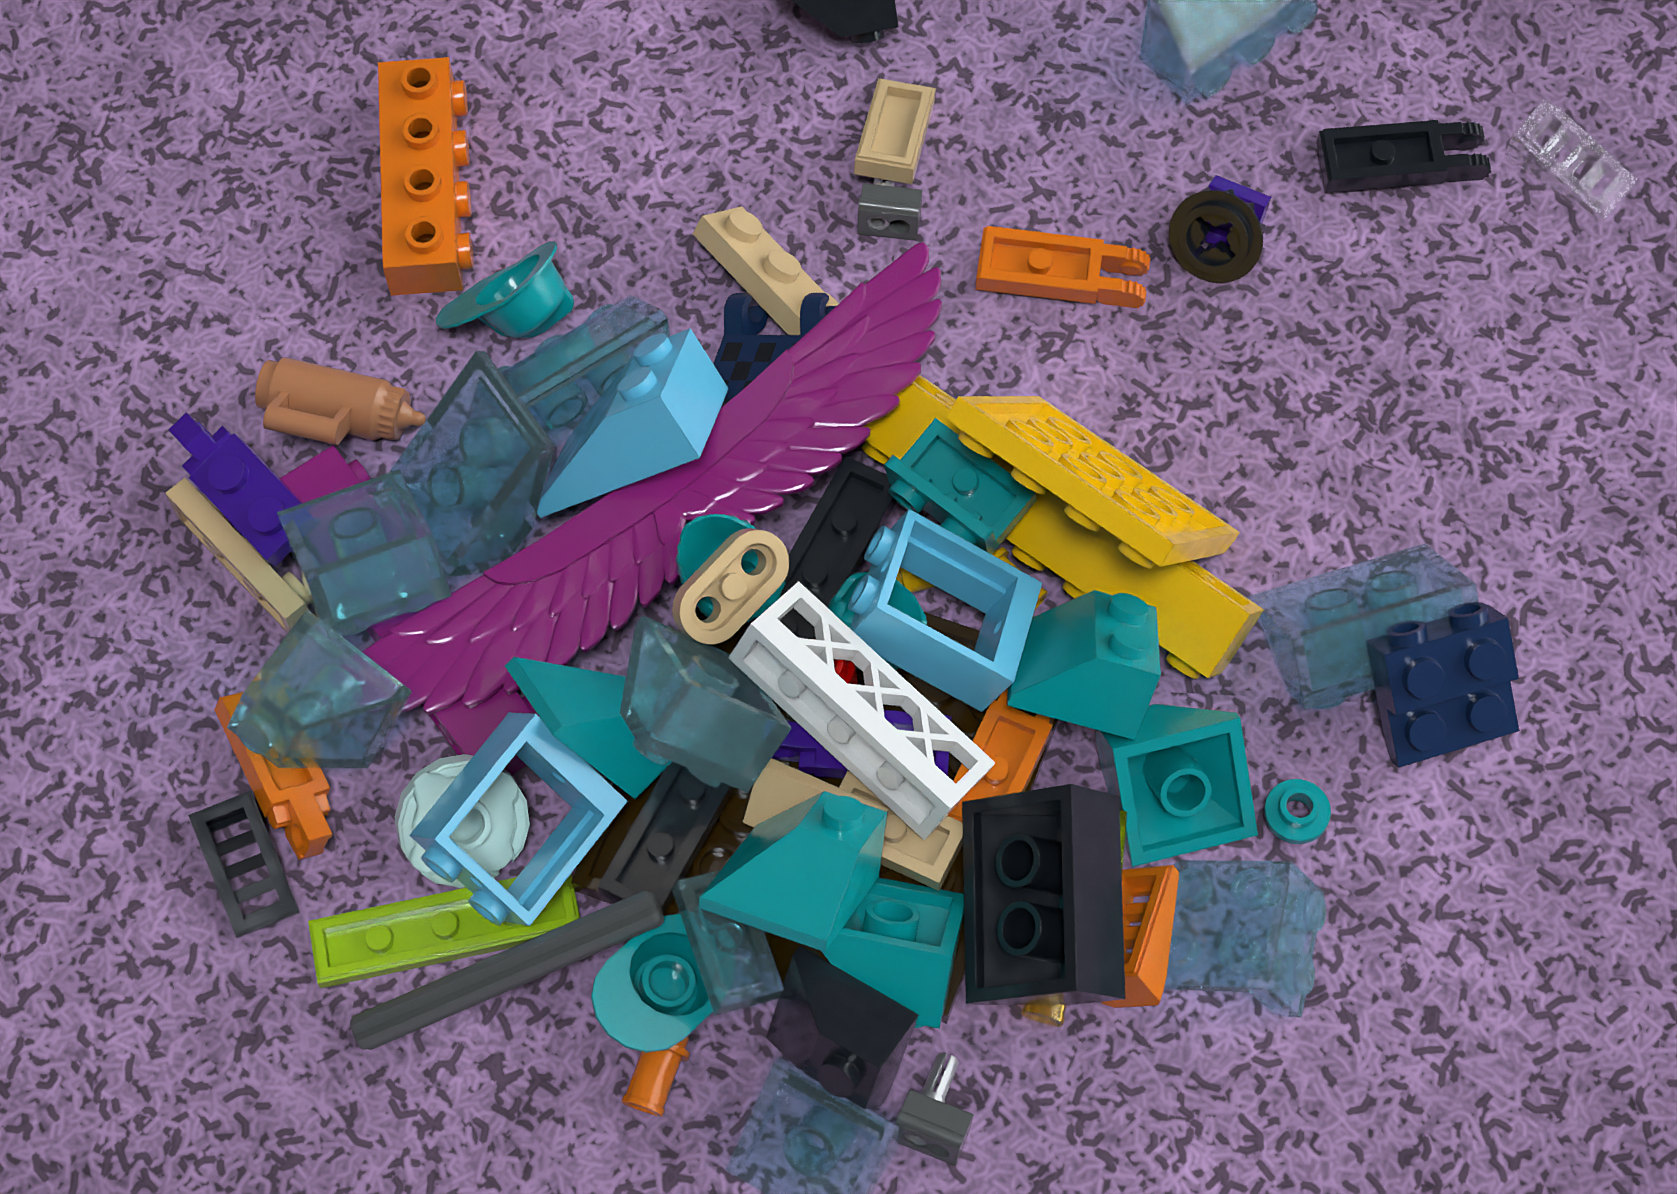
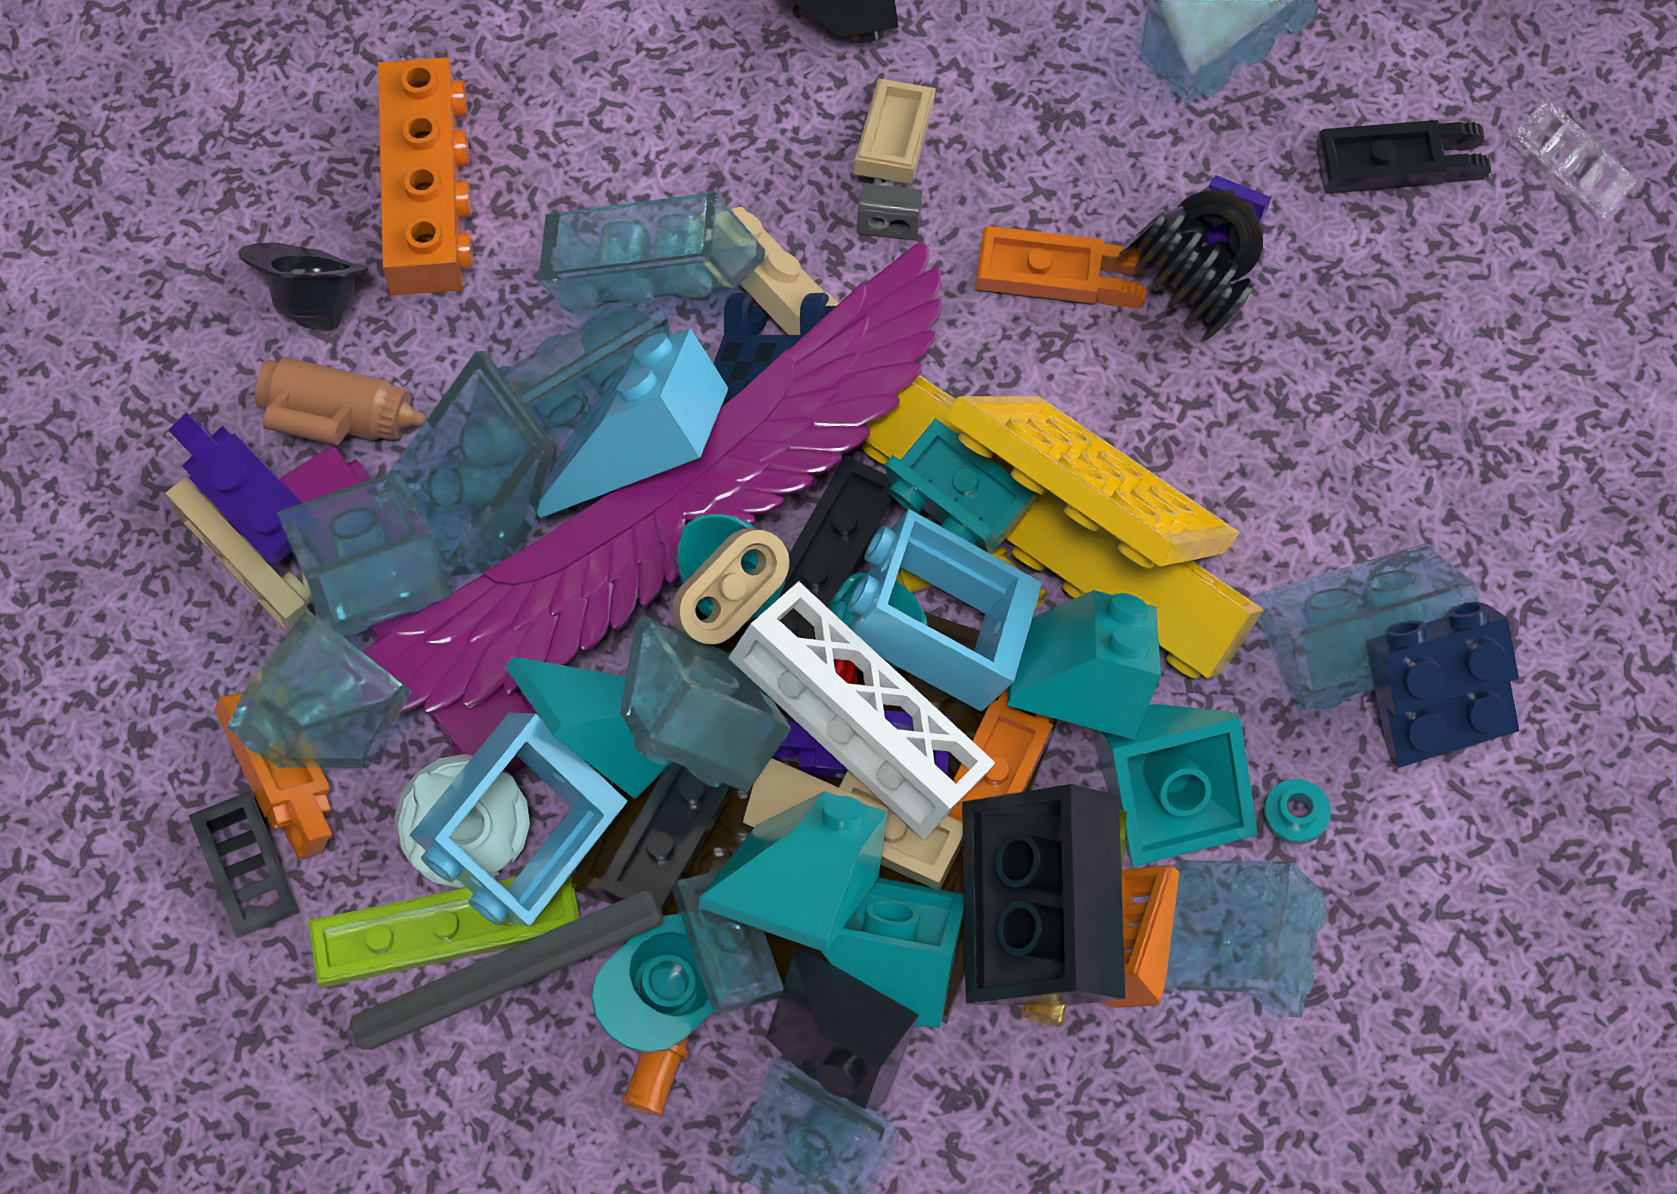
teal piece [436,241,574,338] -> none
dark grey piece [892,1053,974,1166] -> none
none -> black piece [238,242,368,331]
none -> clear light blue slope [538,192,765,311]
none -> black piece [1119,206,1255,342]

